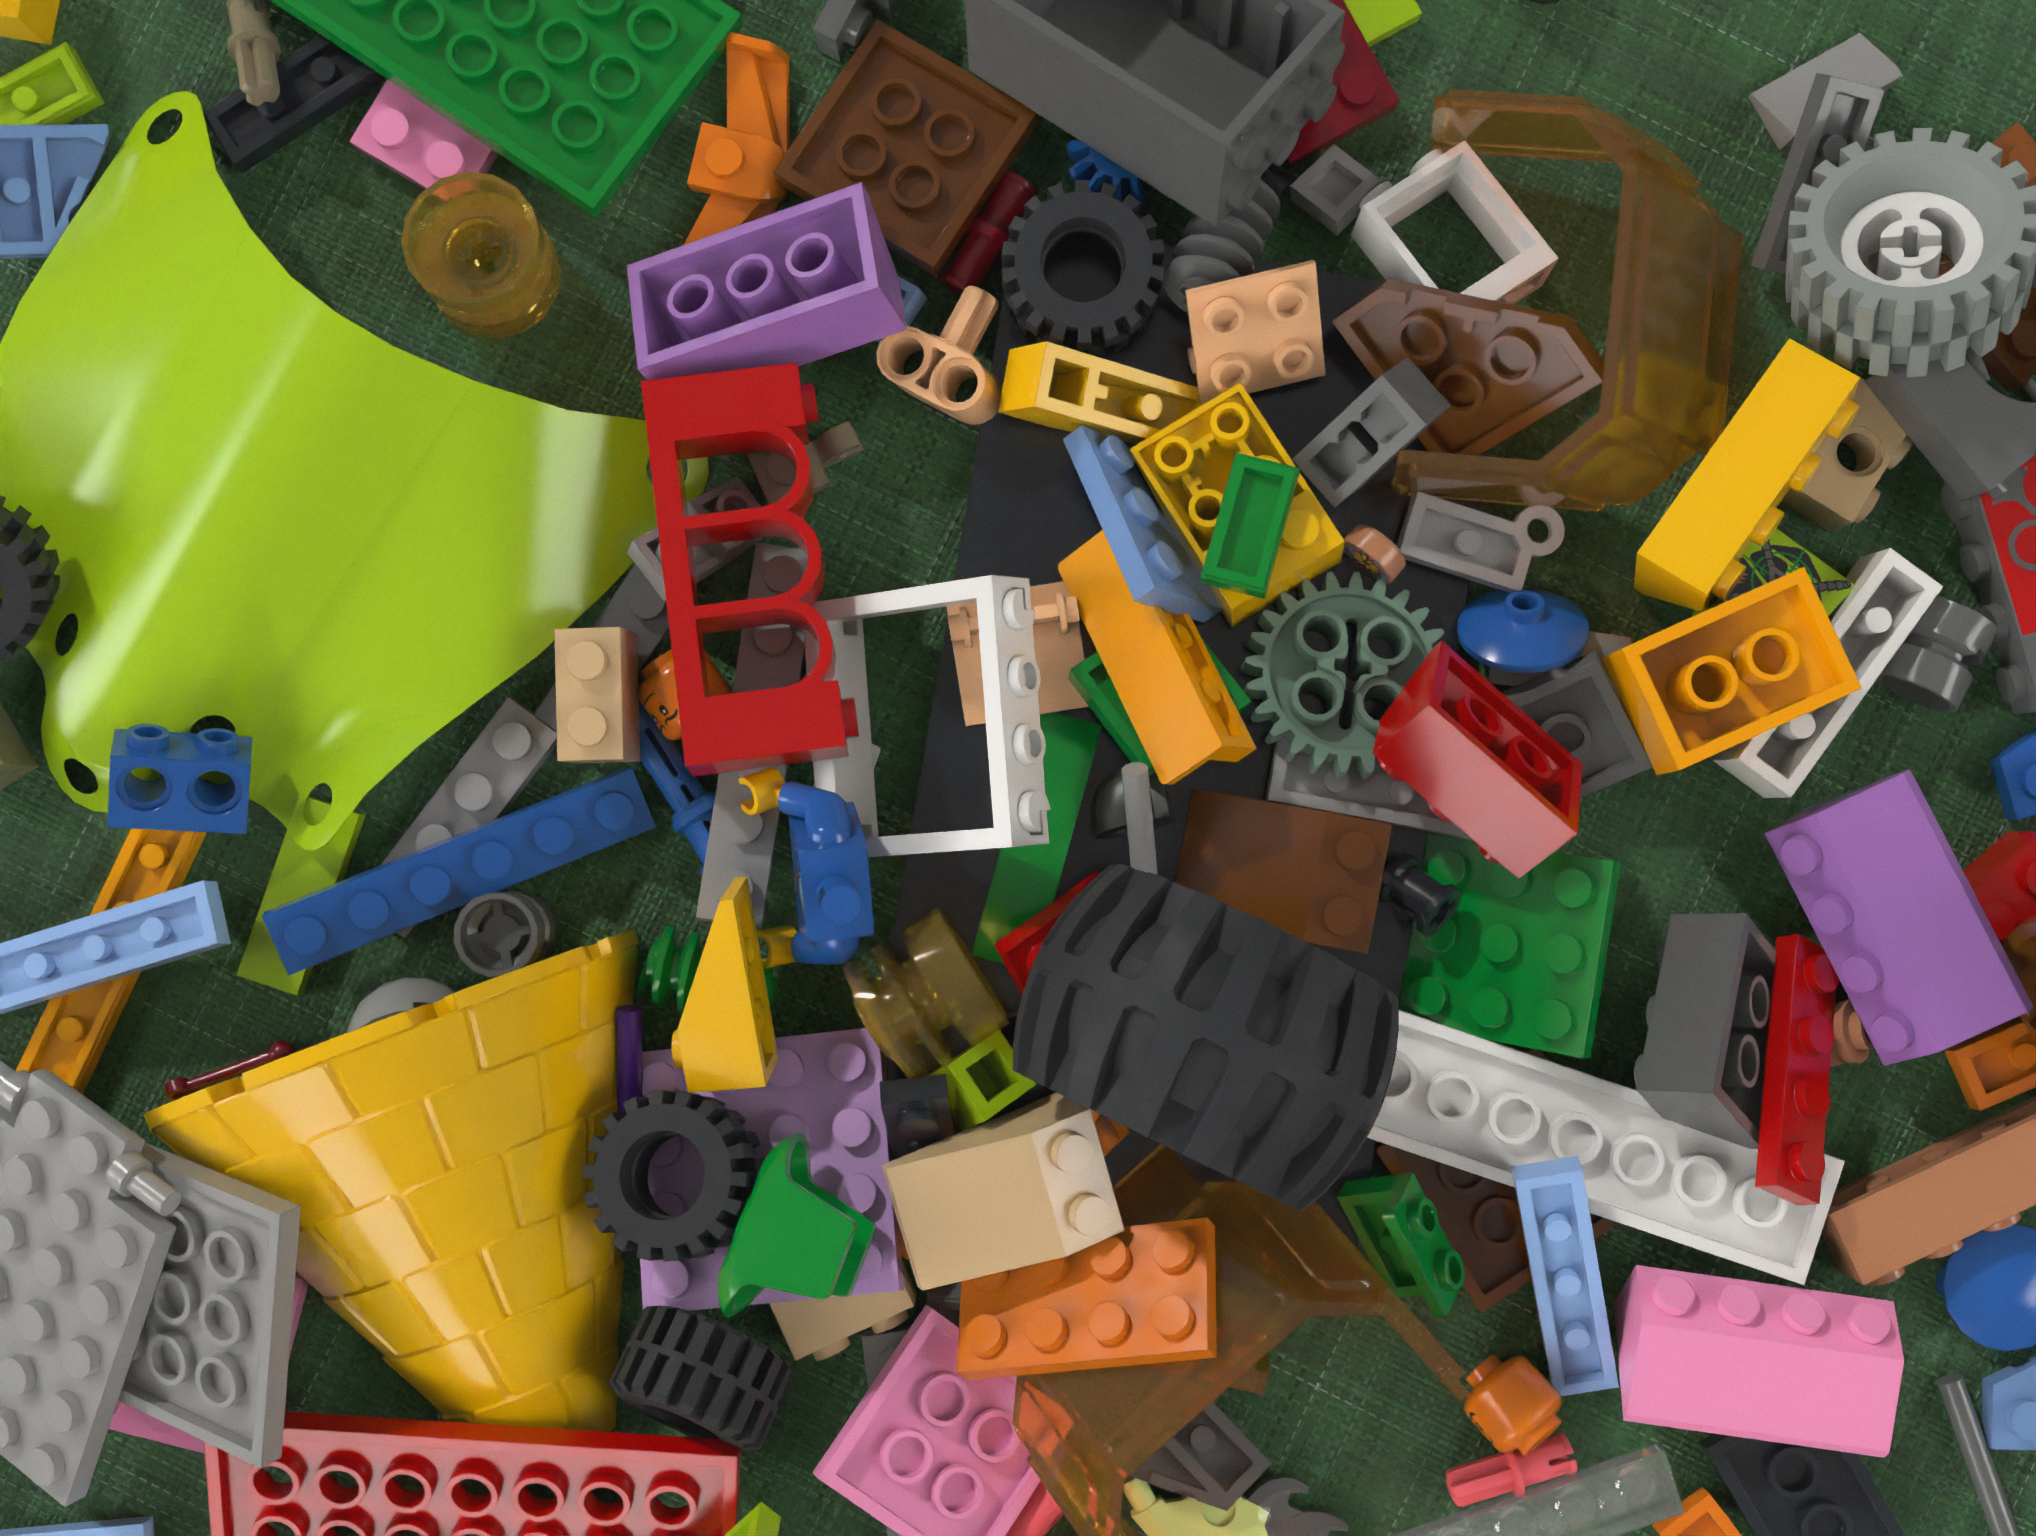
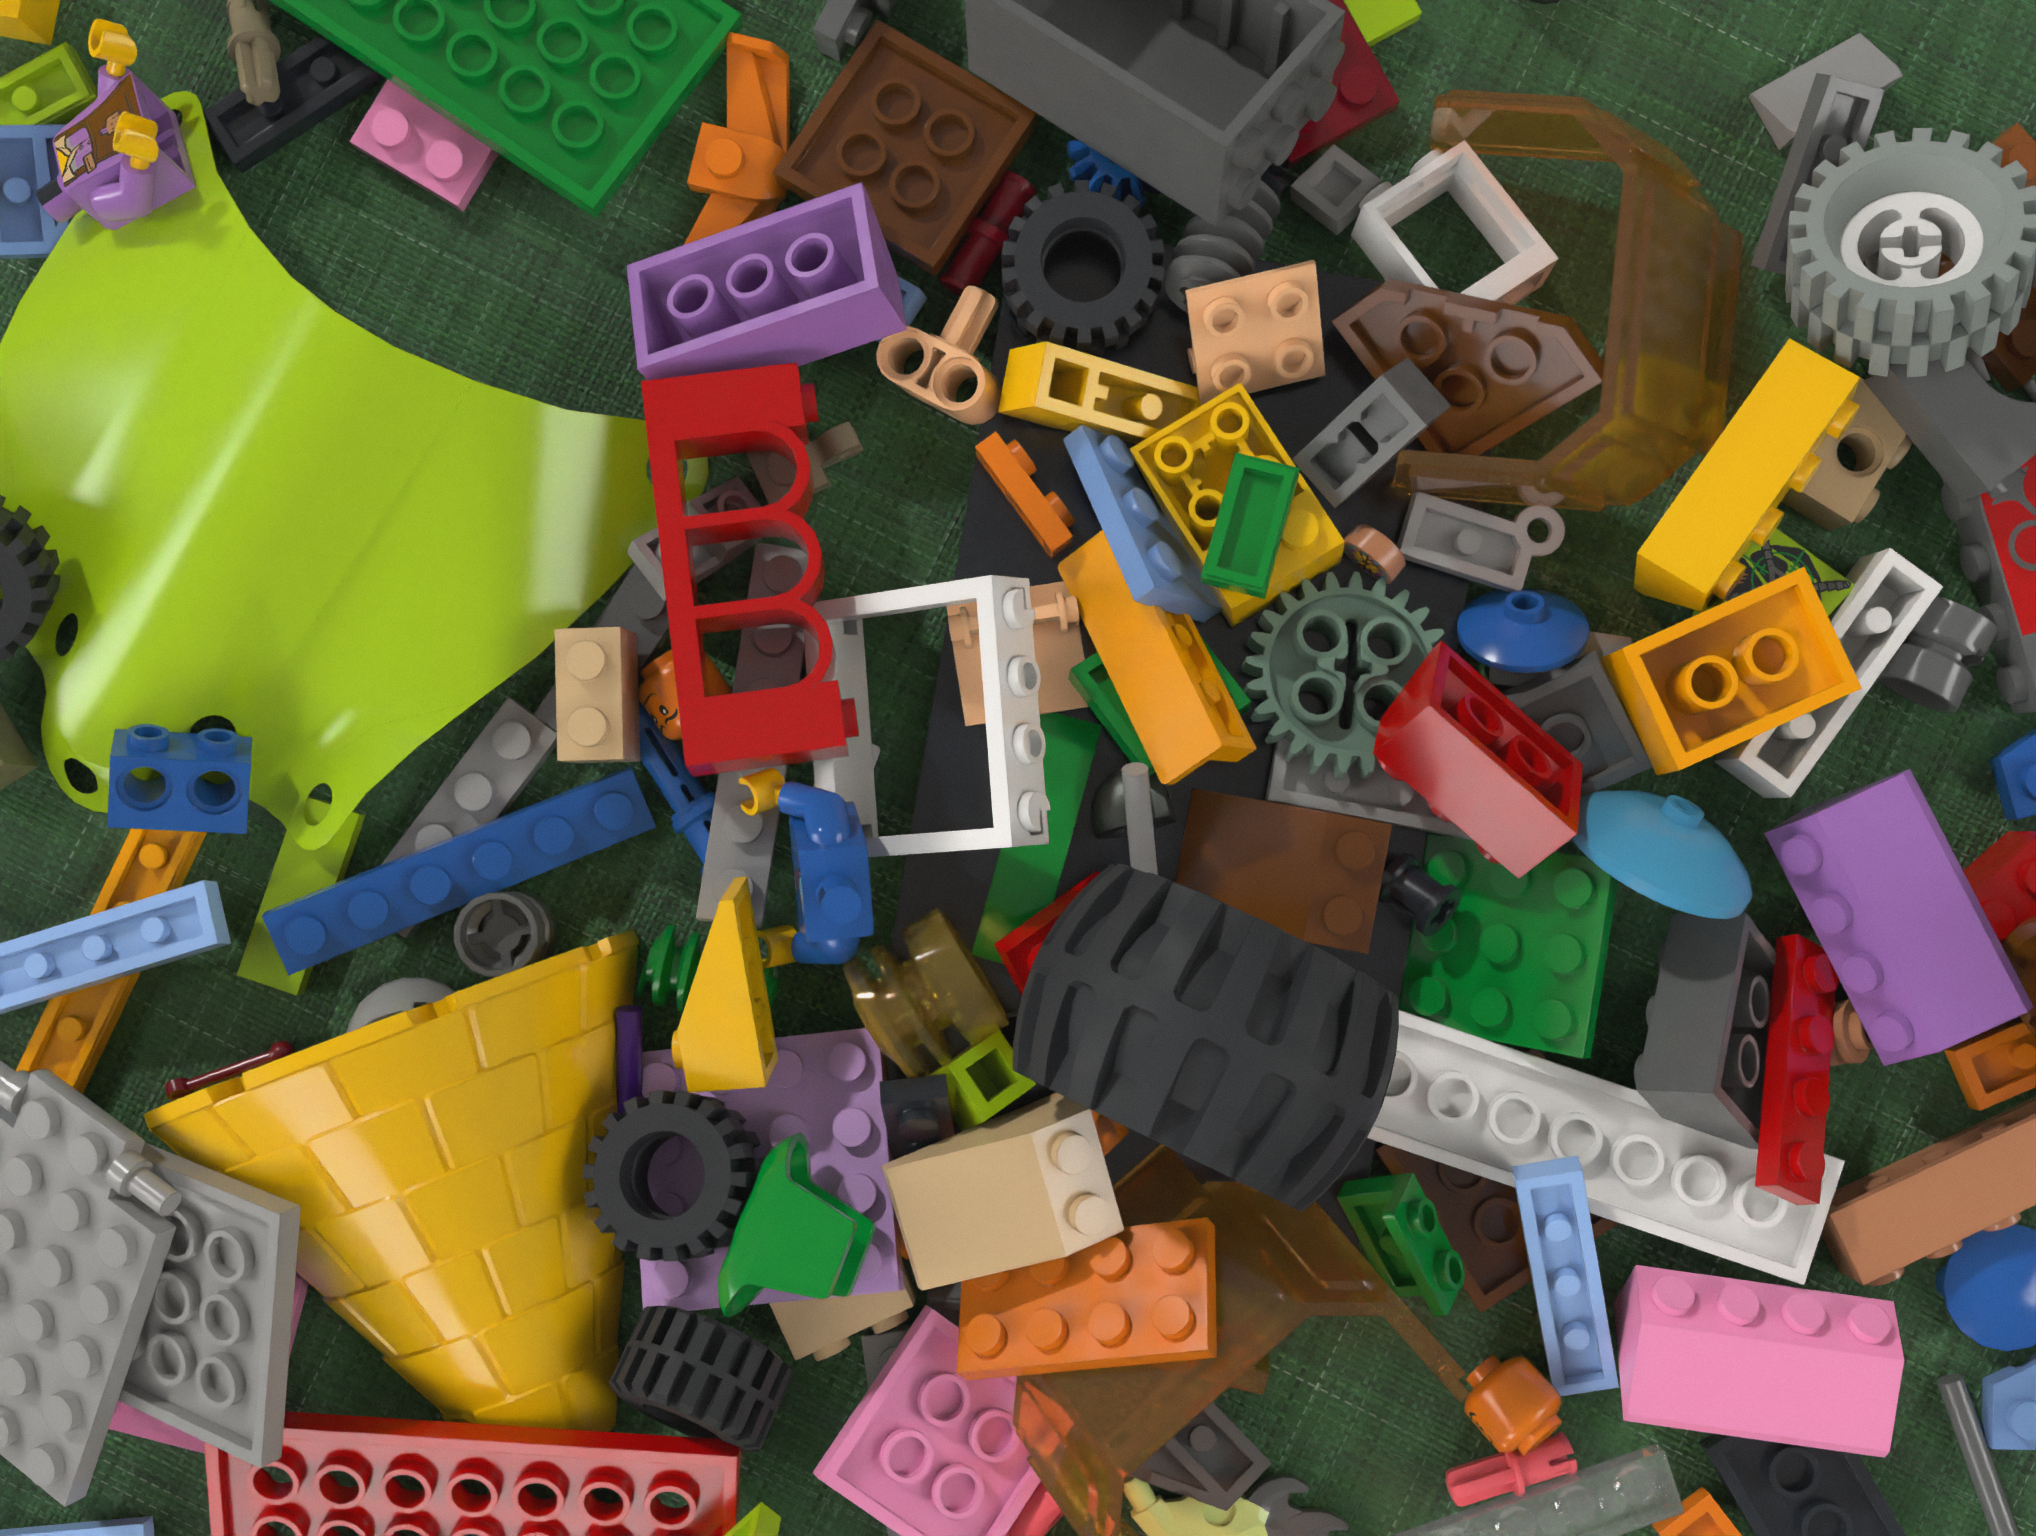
clear yellow wheel [401,172,561,339] -> none
none -> torso [36,19,196,230]
none -> orange plate [975,431,1075,559]
none -> dark azure dish [1572,791,1753,919]

